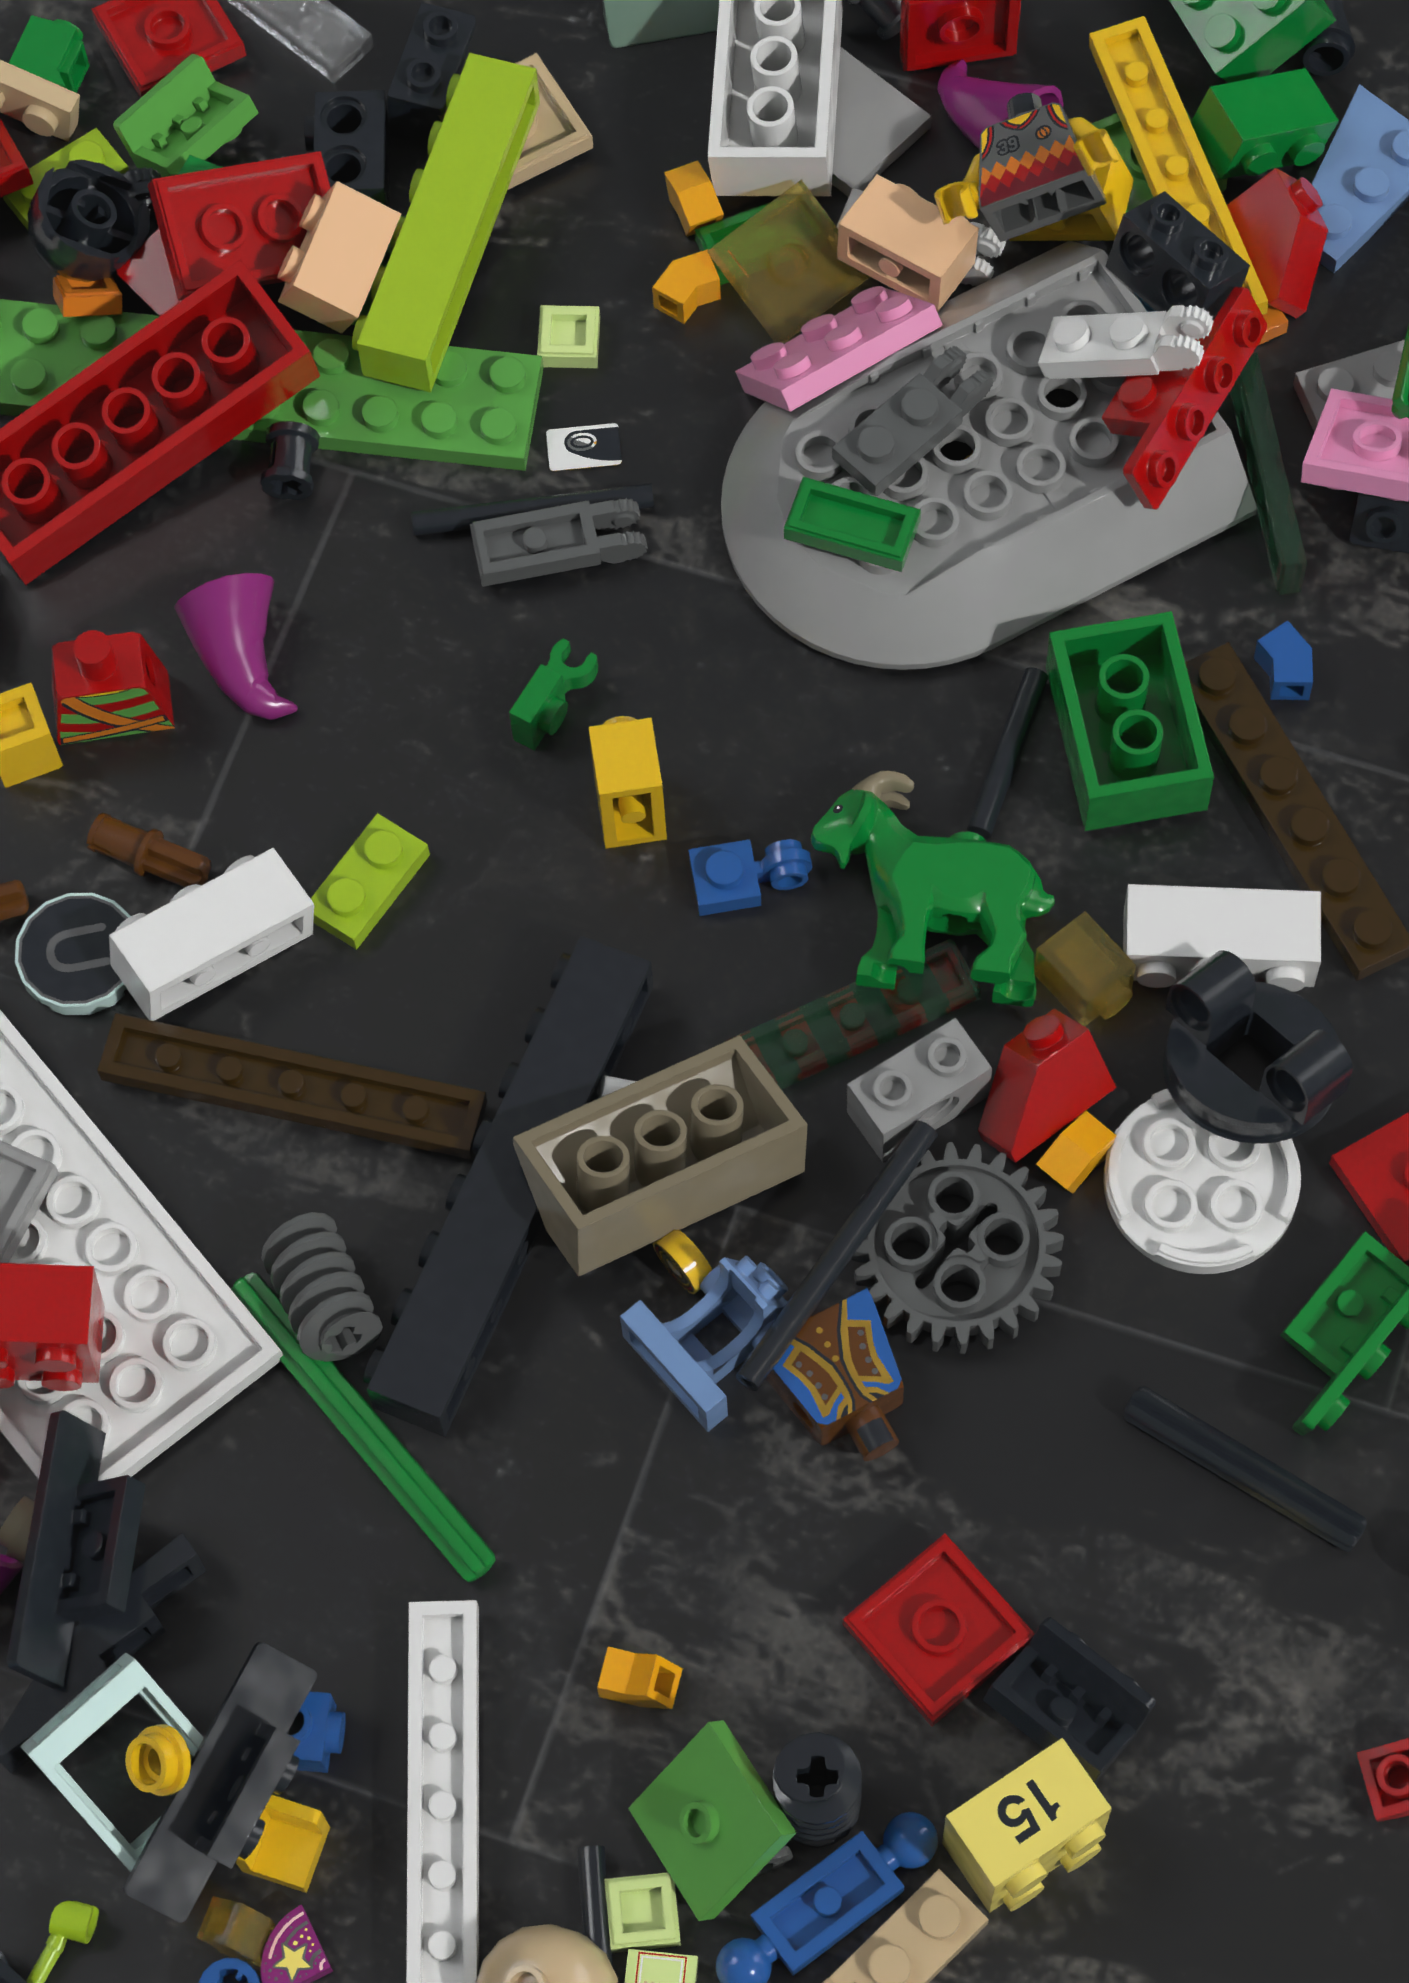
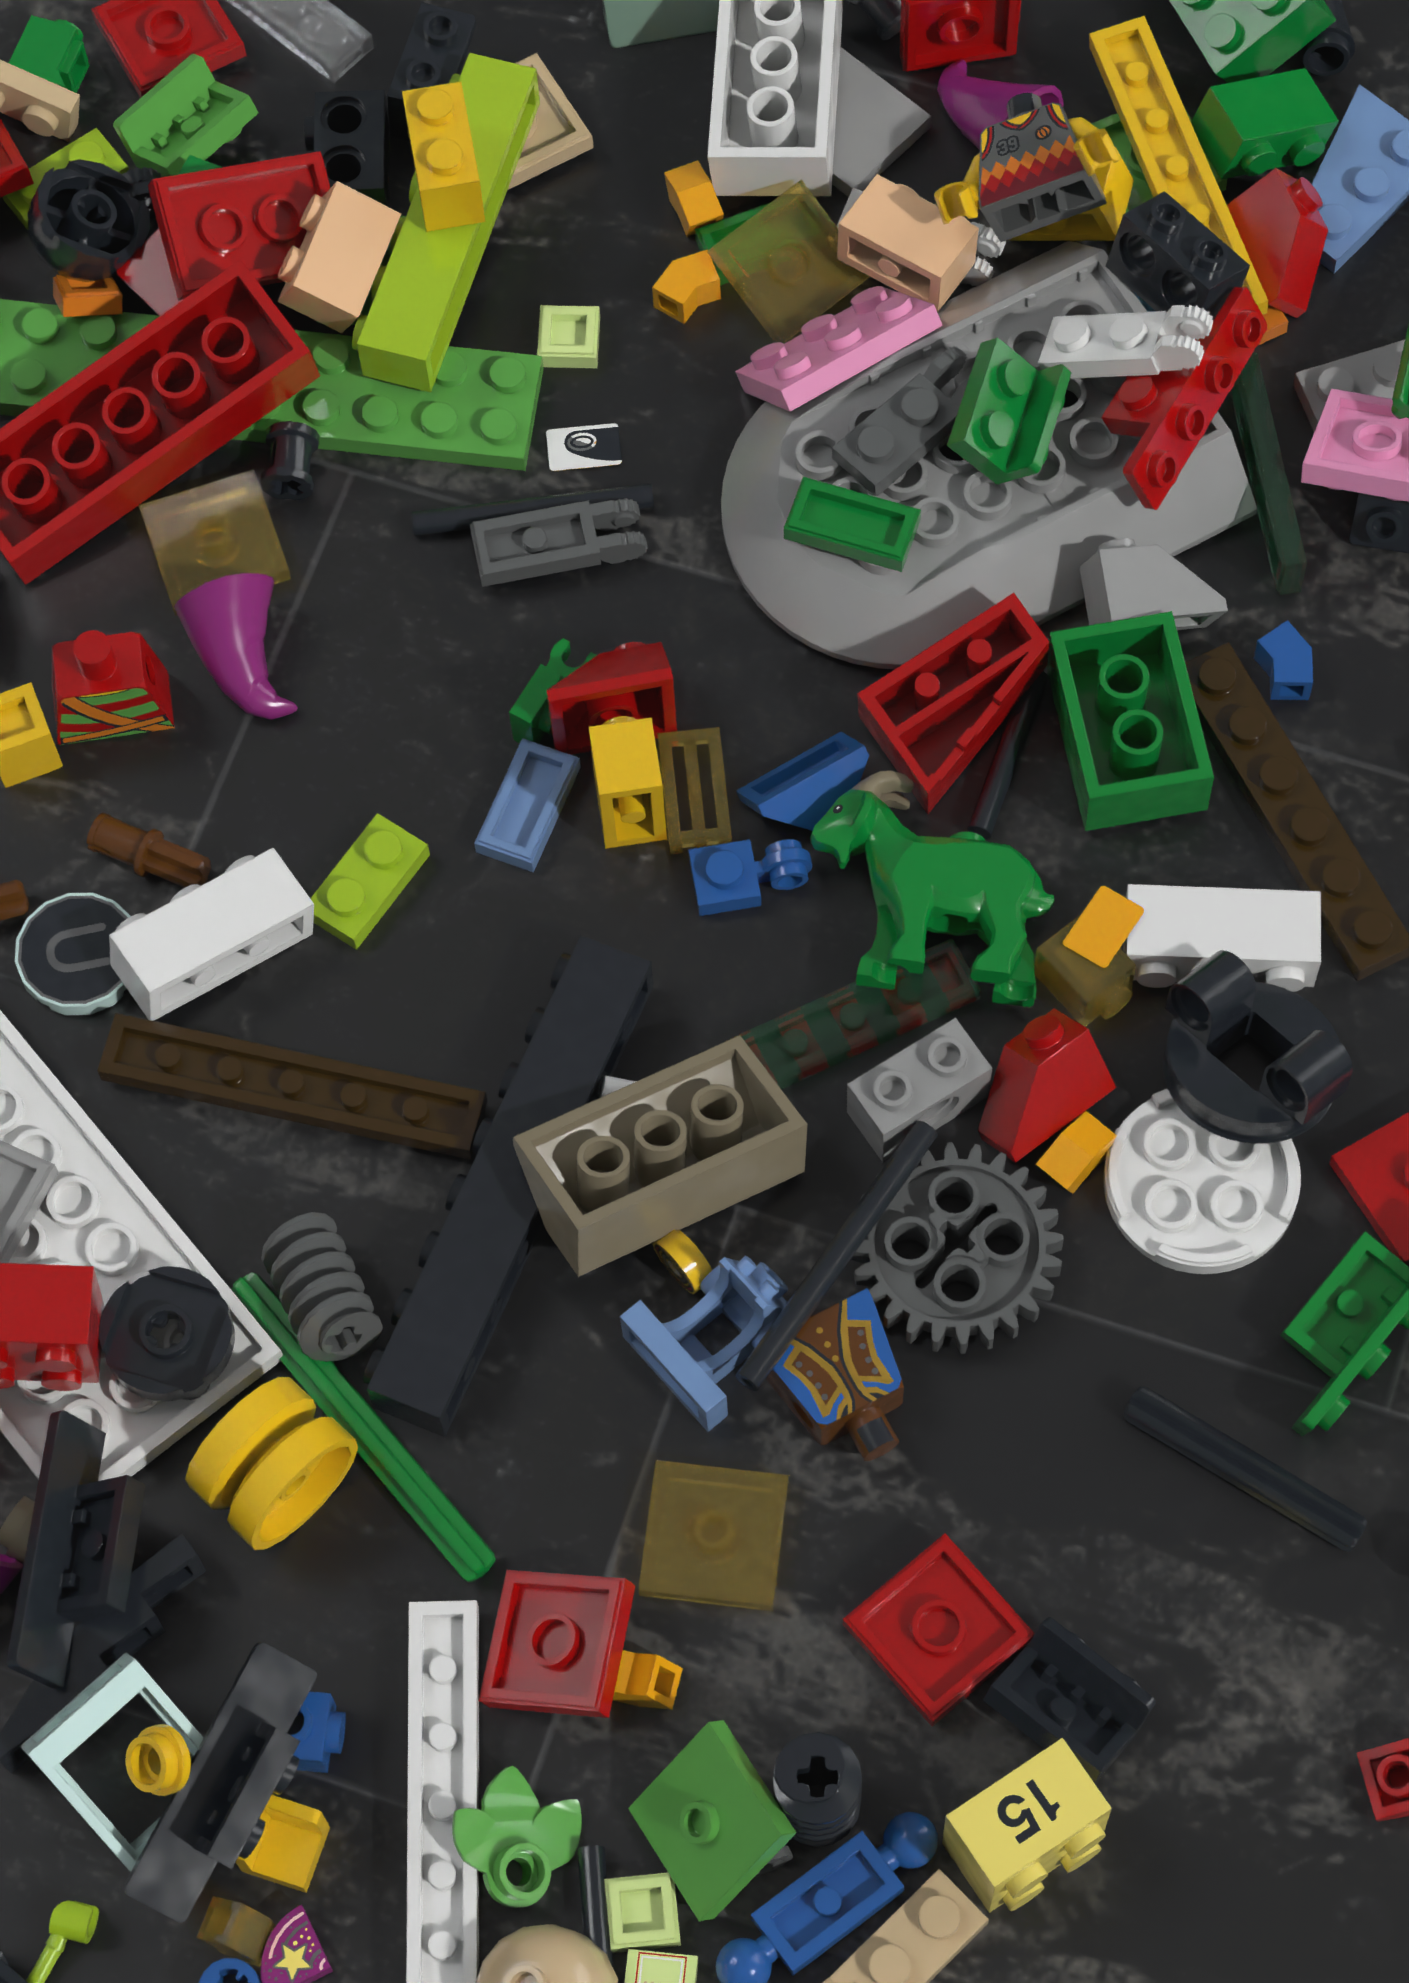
none -> black plate [99,1266,235,1401]
none -> clear yellow plate [139,469,291,616]
none -> yellow wheel [185,1377,358,1550]
none -> yellow brick [402,81,485,232]
none -> bright green plate [452,1766,582,1908]
none -> medium blue tile [474,738,581,873]
none -> red plate [478,1570,636,1718]
none -> red slope [546,642,677,755]
none -> clear yellow plate [638,1460,789,1611]
none -> clear yellow tile [658,727,732,854]
none -> blue slope [736,732,869,831]
none -> red wedge [857,593,1049,814]
none -> green bracket [947,337,1072,484]
none -> light orange sticker [1063,886,1144,968]
none -> light grey slope [1079,538,1228,630]

